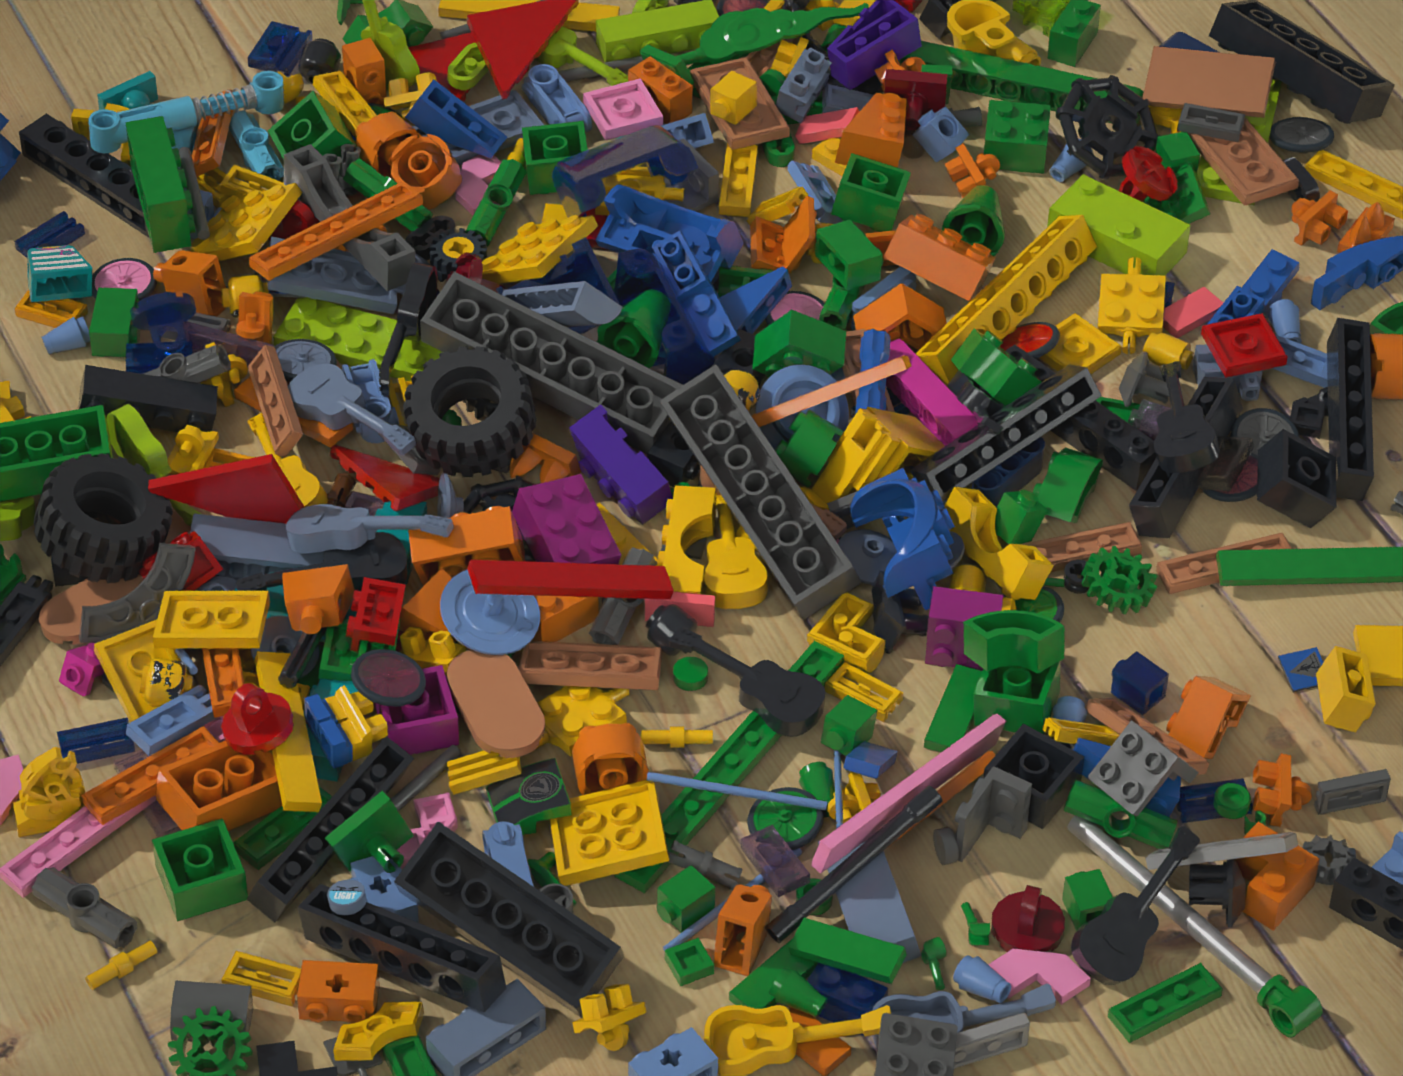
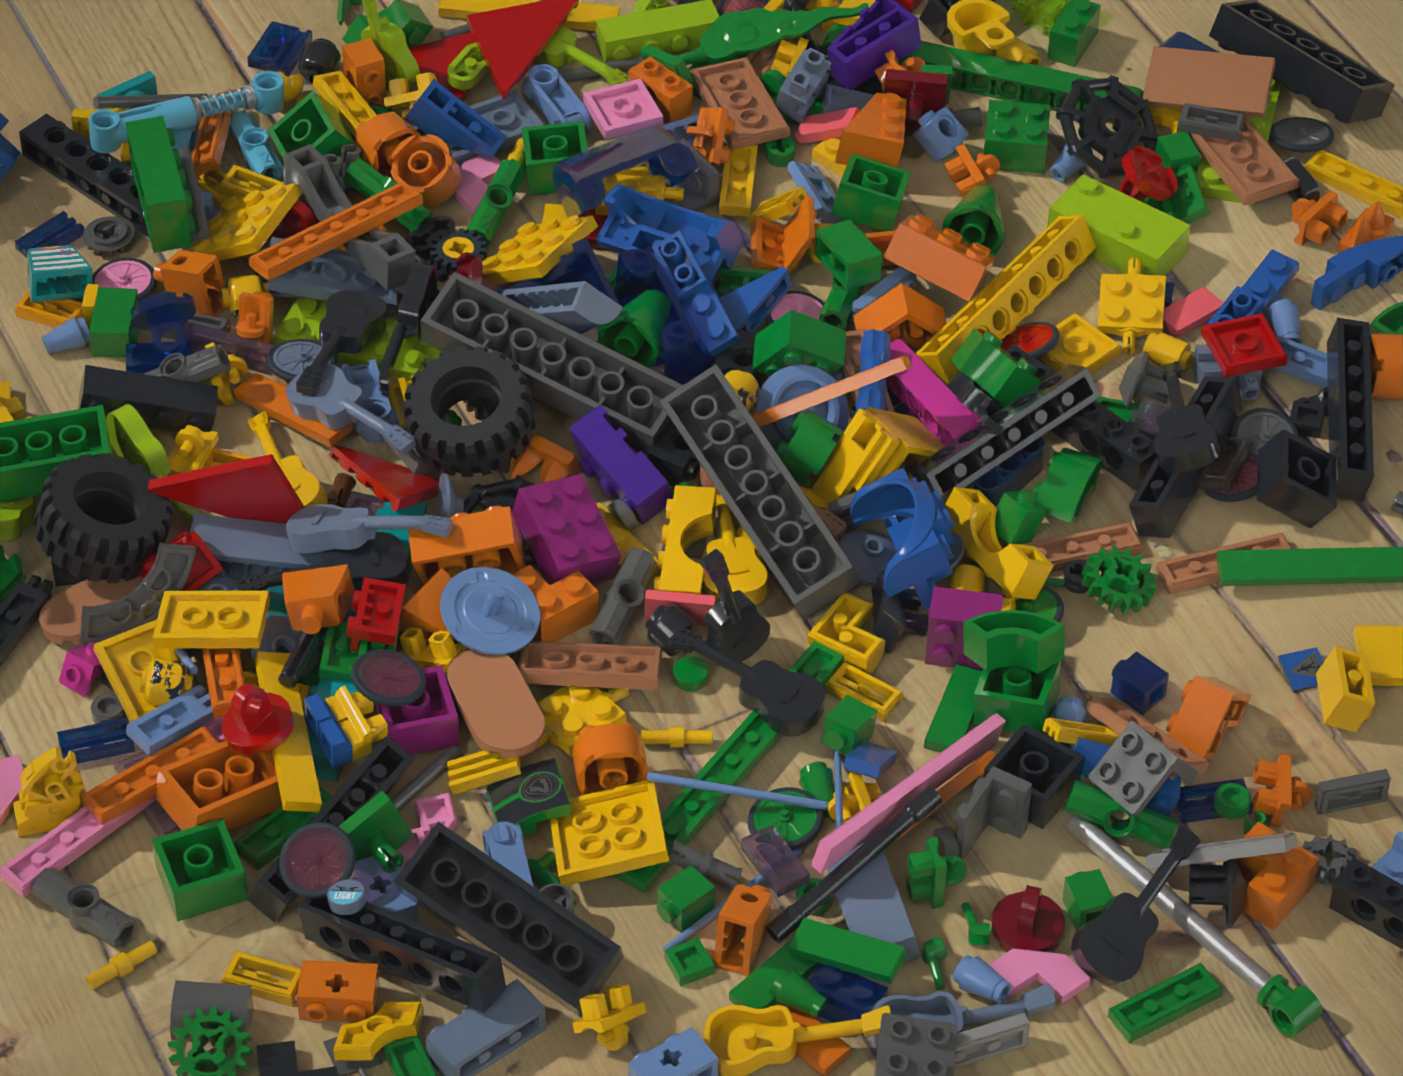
nougat tile [248,344,303,458] -> none
red tile [467,560,674,599] -> none
yellow brick [710,71,757,125] -> none
none -> yellow tile [82,284,99,330]
none -> dark grey gear [83,216,135,256]
none -> dark grey tile [91,693,127,728]
none -> dark grey bar [93,93,209,109]
none -> clear pink wheel [279,822,356,899]
none -> black piece [296,290,386,396]
none -> dark grey tile [607,499,638,532]
none -> orange hips [686,107,735,165]
none -> black piece [700,549,770,662]
none -> green hips [906,837,967,909]

